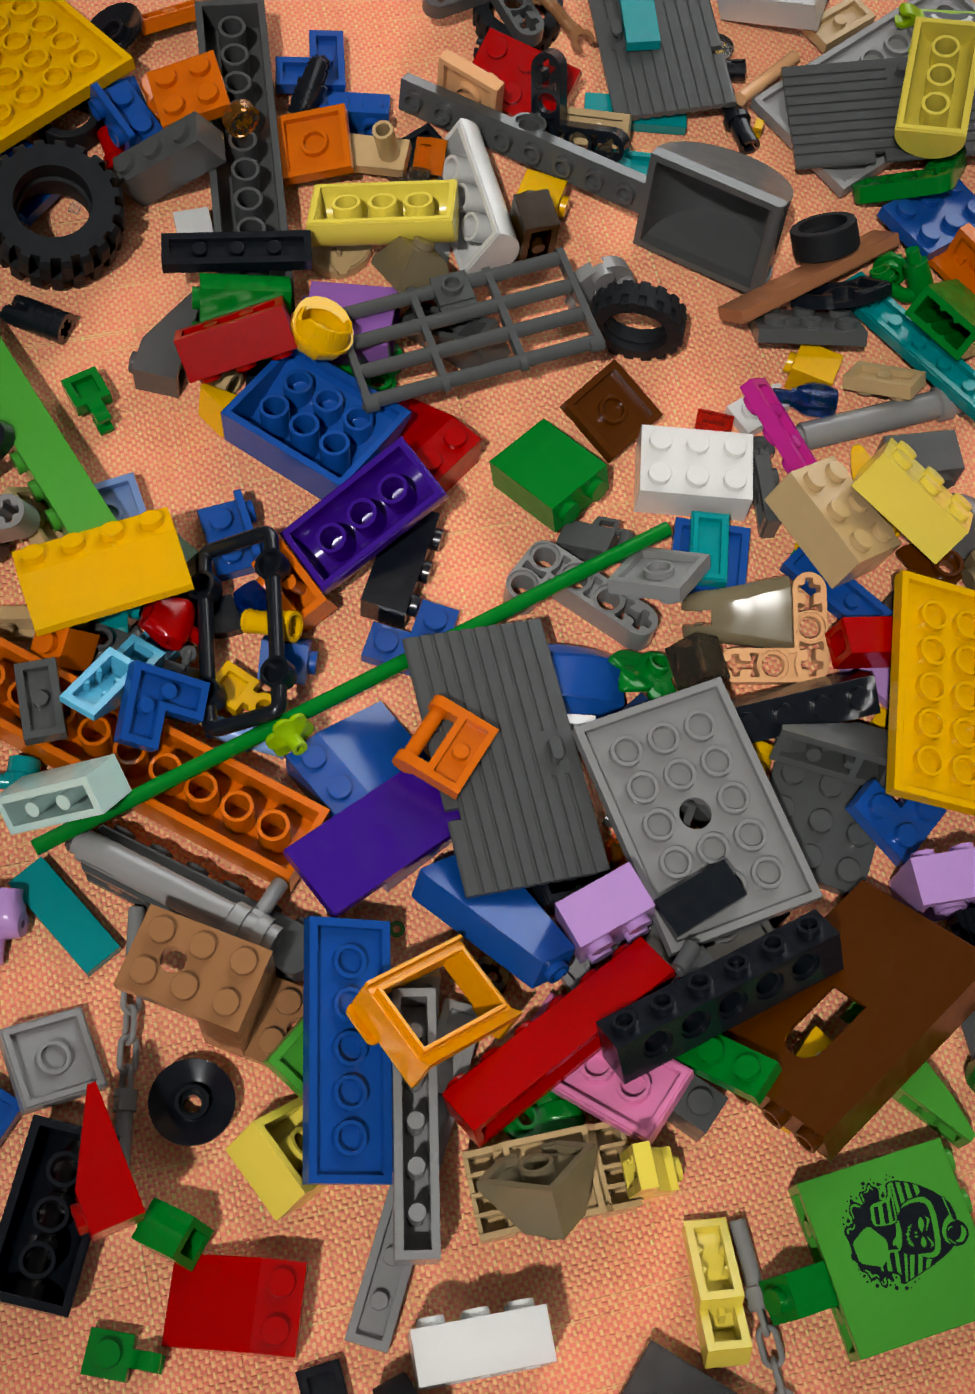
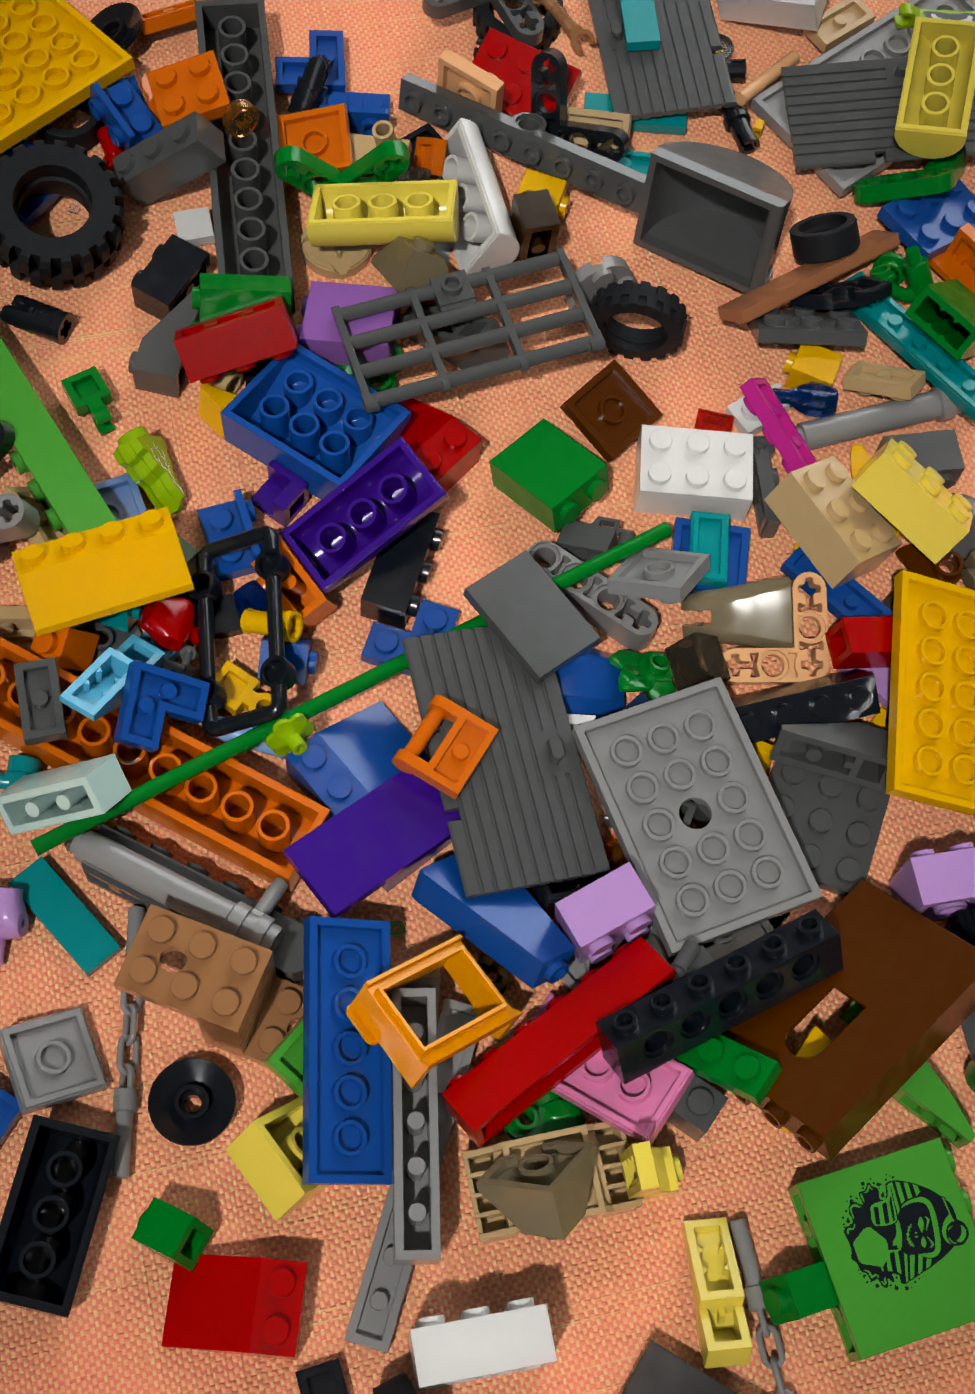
red slope [70,1081,146,1243] -> none
green plate [80,1327,166,1383] -> none
black plate [161,230,312,273] -> none
yellow piece [290,296,354,361] -> none
black tile [653,859,747,939] -> none
blue plate [845,779,947,867] -> none
none -> lime rock [113,426,185,515]
none -> black brick [131,234,211,320]
none -> dark purple panel [251,460,309,528]
none -> green beam [274,140,410,196]
none -> dark grey tile [463,550,601,684]

